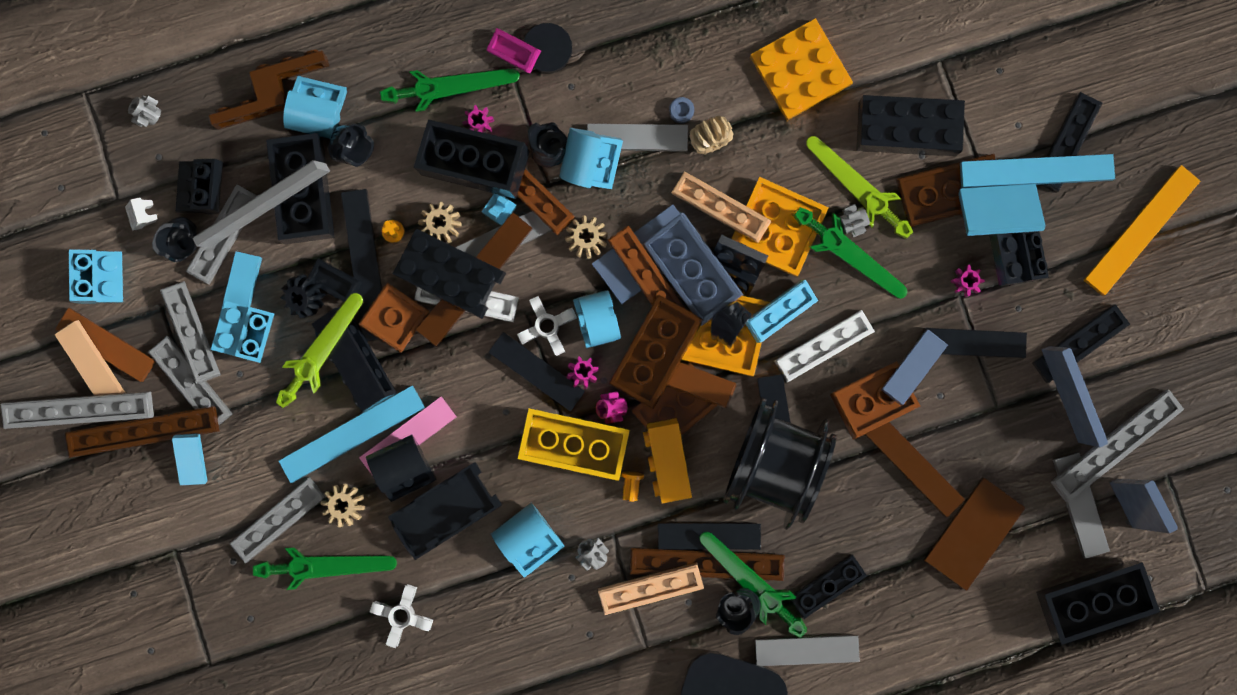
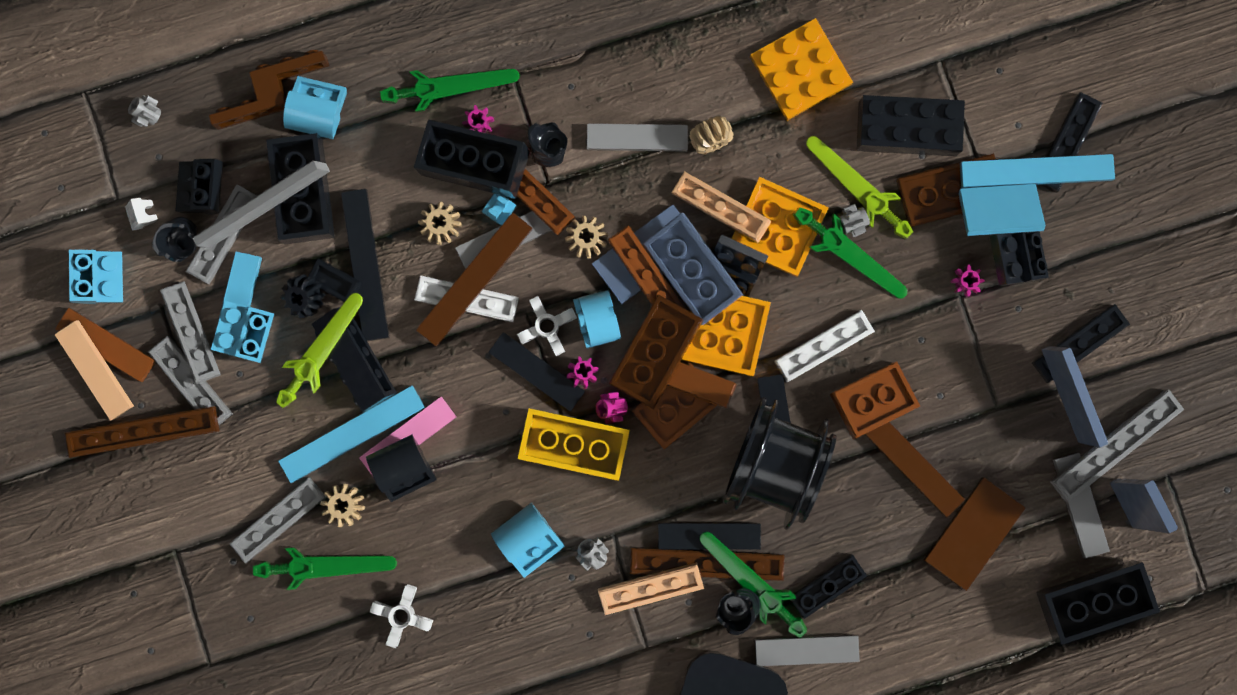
light grey tile [0,391,154,429] -> none
medium azure tile [172,434,207,485] -> none
black hair [328,122,374,167] -> none
dark orange tile [358,283,429,353] -> none
light orange piece [382,220,405,243] -> none
black piece [388,462,503,560] -> none
black piece [392,228,506,319] -> none
dark pink tile [486,28,541,73] -> none
black tile [524,23,572,74] -> none
medium azure brick [559,128,623,189] -> none
light orange piece [621,471,644,502] -> none
light orange brick [643,418,692,503] -> none
sand blue tile [669,97,694,124] -> none
black hair [711,302,752,349] -> none
medium azure tile [746,280,818,343] -> none
sand blue tile [881,329,948,405] -> none
black tile [924,328,1027,358] -> none
light orange tile [1083,165,1201,296] -> none

